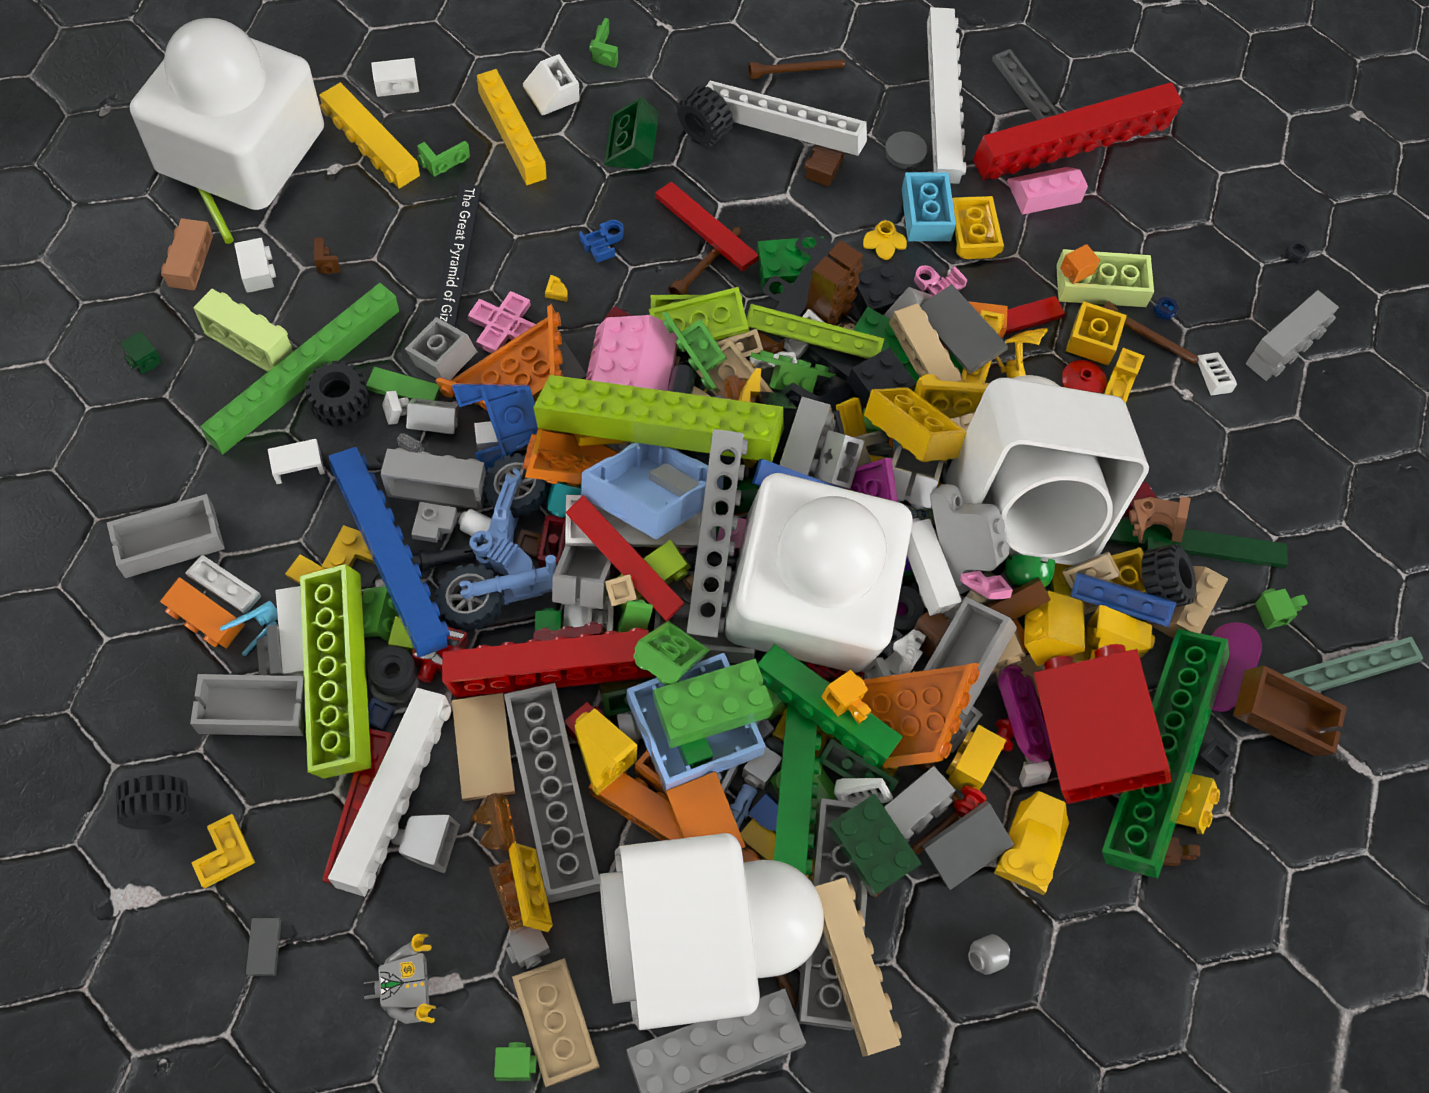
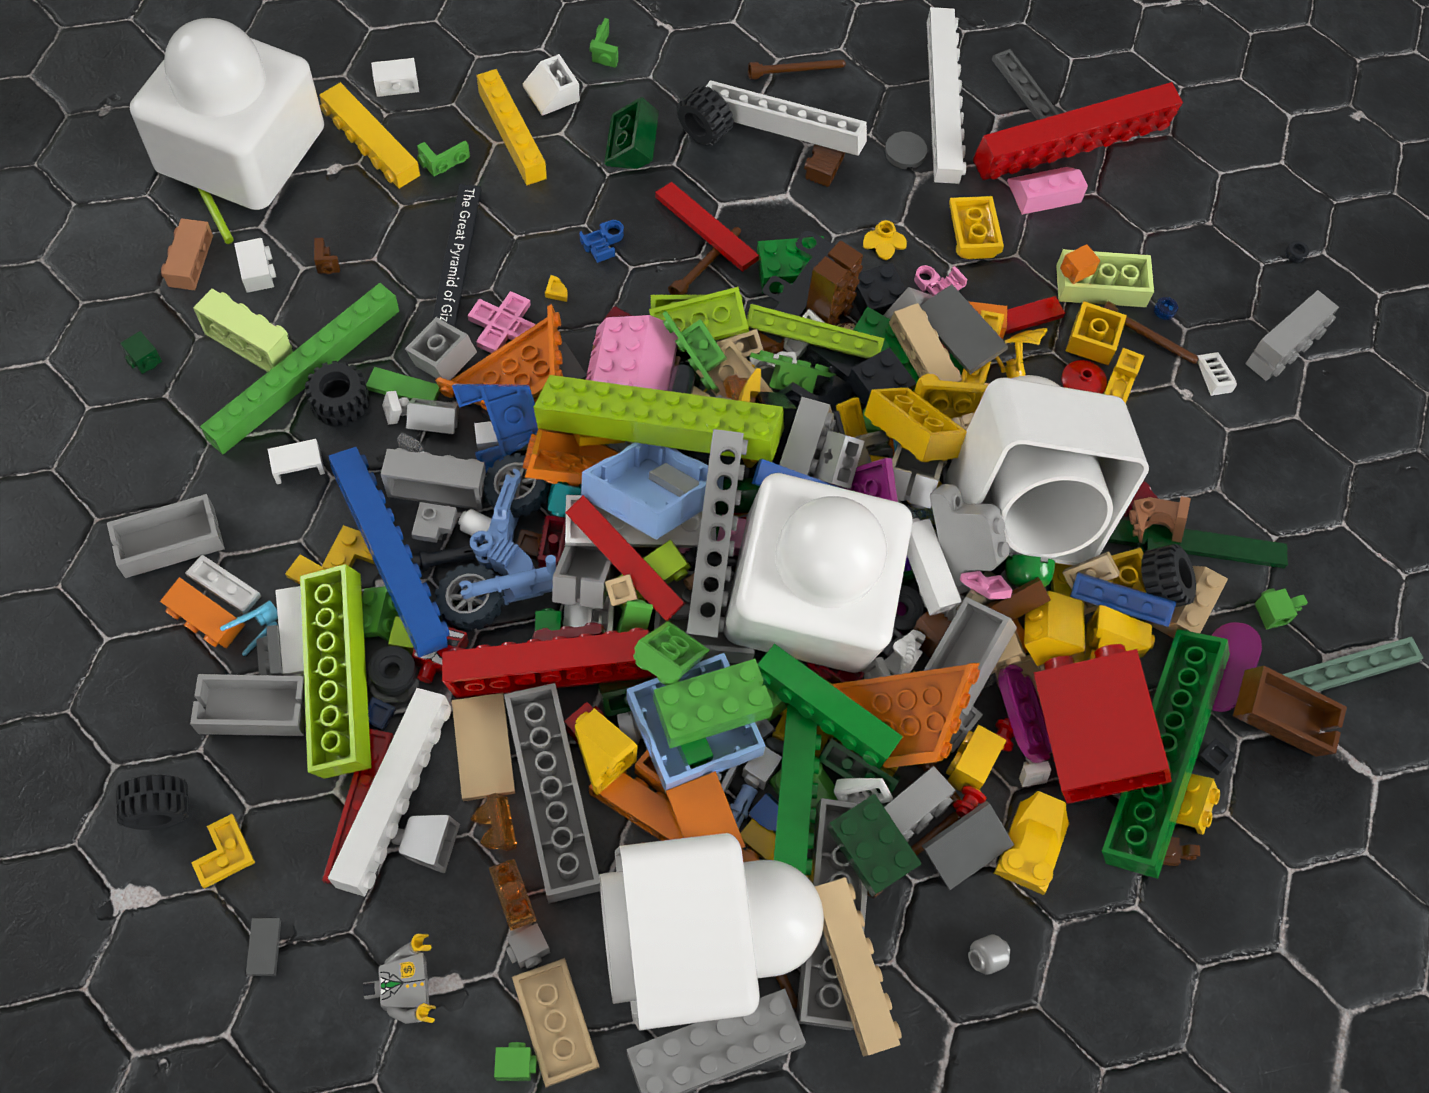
yellow tile [508,843,553,932] -> none
light orange brick [821,670,872,724] -> none
medium azure brick [901,172,956,241] -> none

